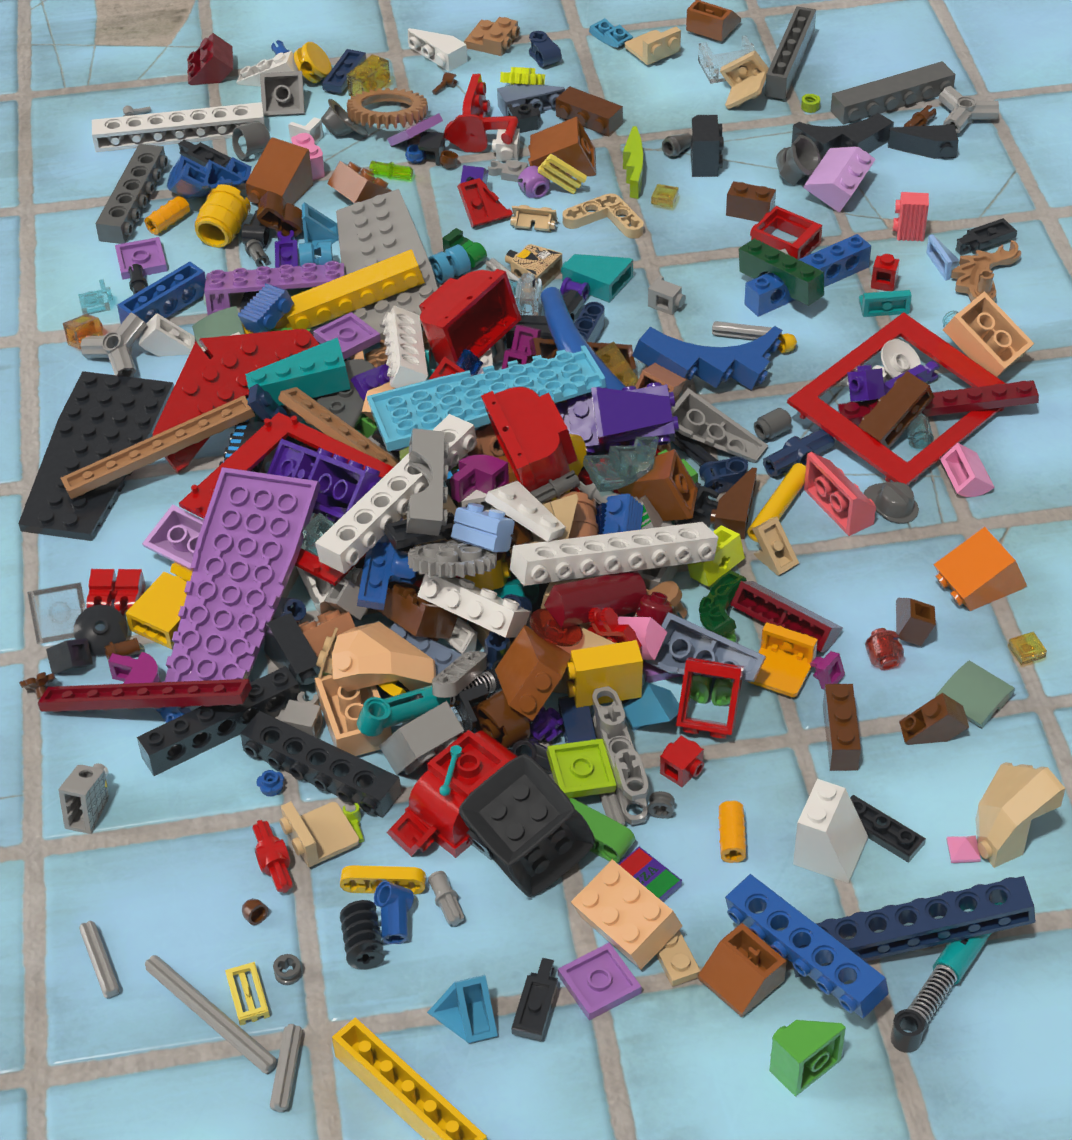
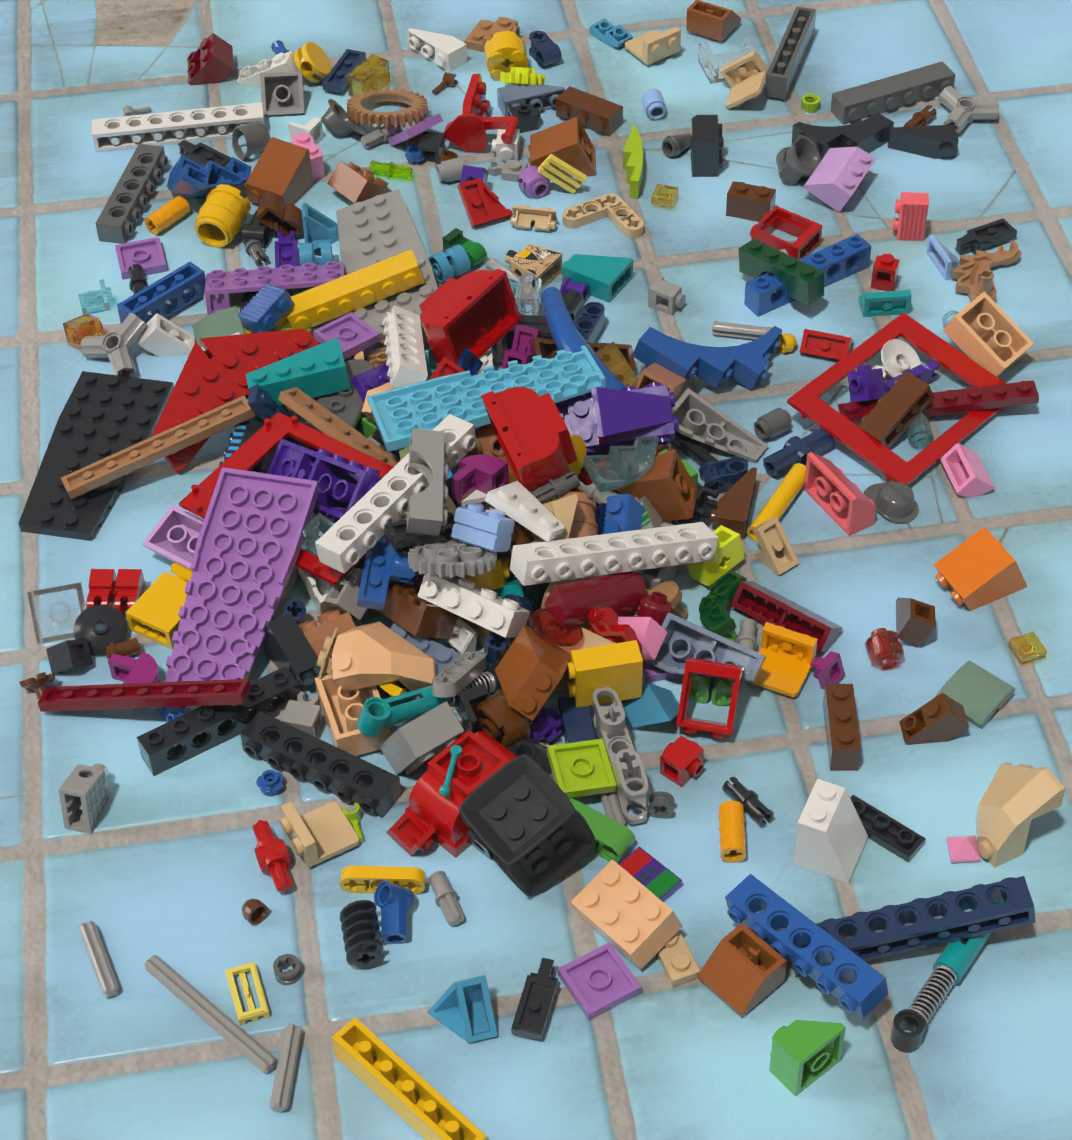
none -> light grey axle [361,123,402,148]
none -> light grey brick [436,157,469,183]
none -> yellow brick [484,31,528,80]
none -> light blue brick [642,89,667,120]
none -> black pin [722,777,774,826]
none -> light grey pin [736,618,757,651]
none -> red panel [800,329,854,360]

